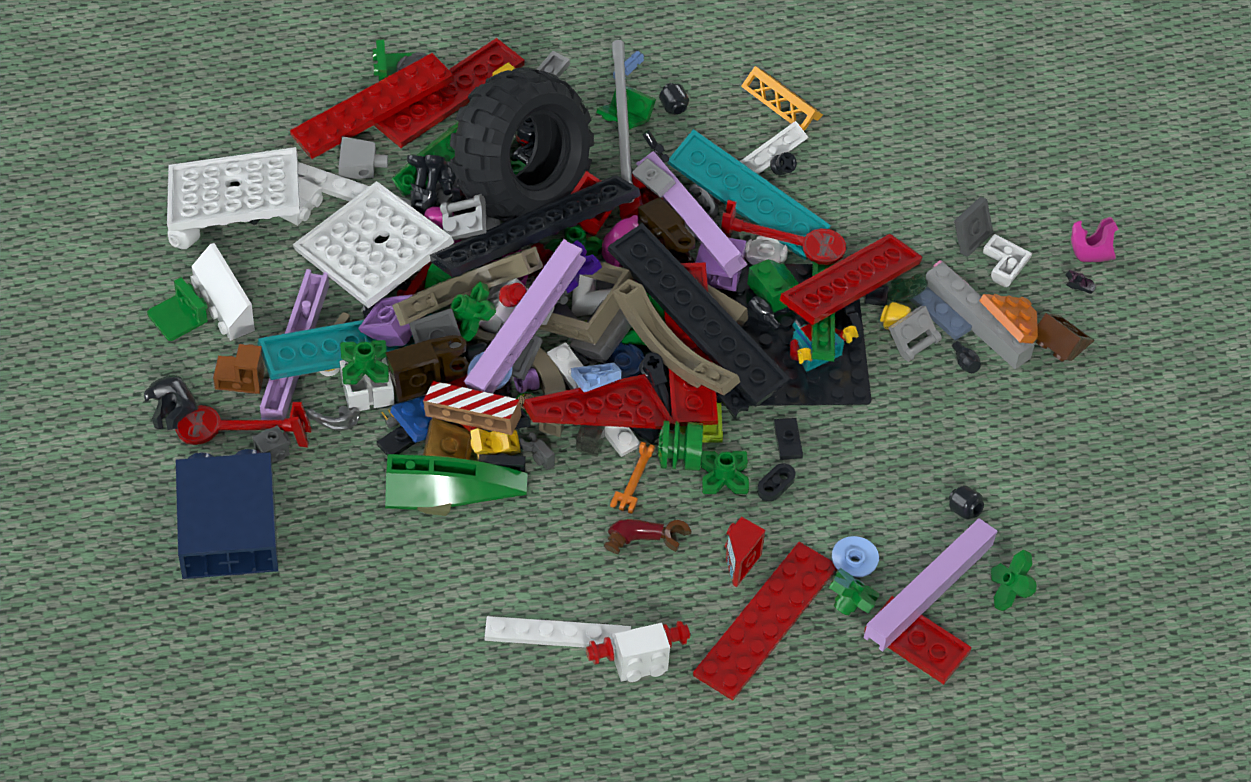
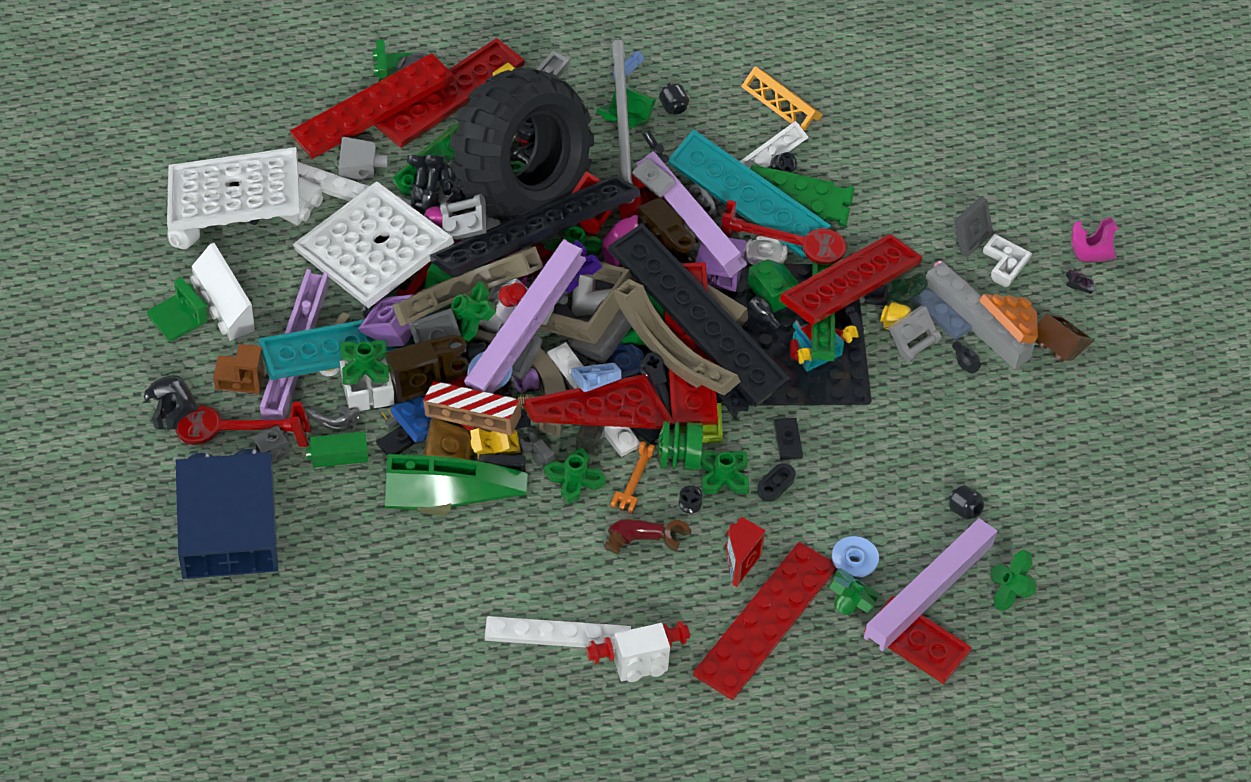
none -> green brick [306,432,368,468]
none -> green plant [544,448,606,504]
none -> black wheel [679,485,703,514]
none -> green hinge [750,164,855,227]

